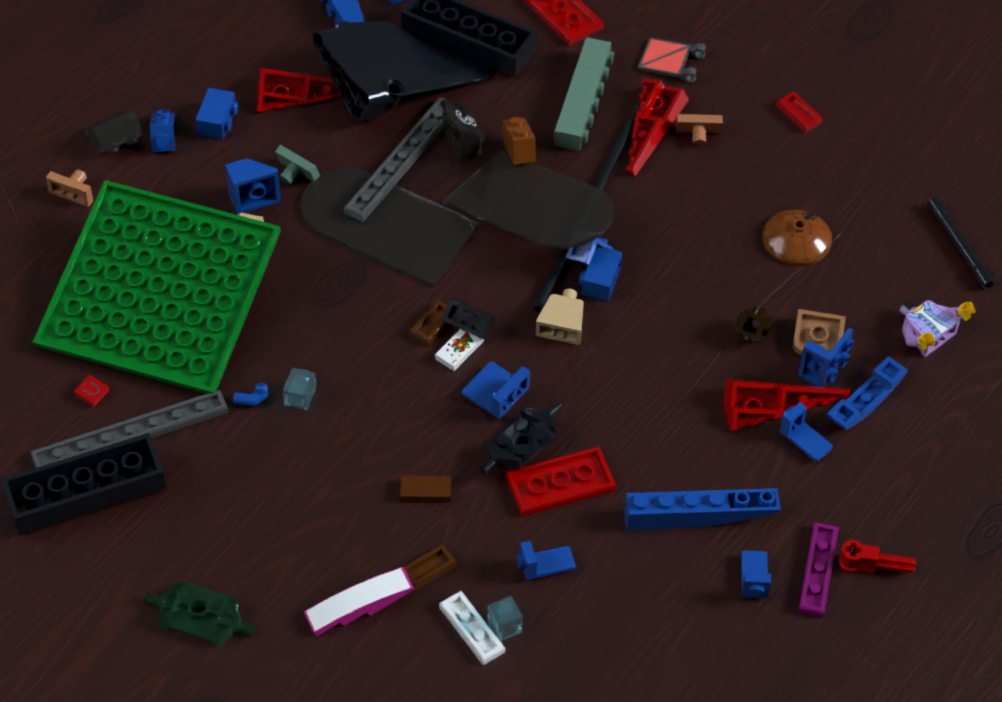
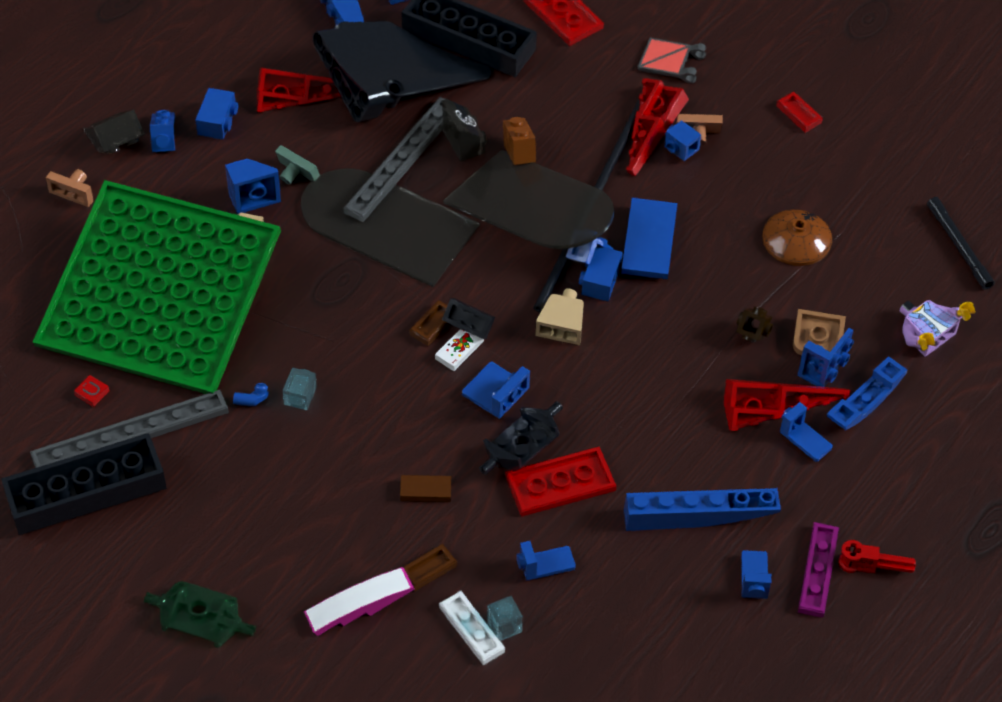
sand green brick [554,37,614,152] -> none
none -> blue tile [621,198,677,279]
none -> blue brick [665,120,701,161]

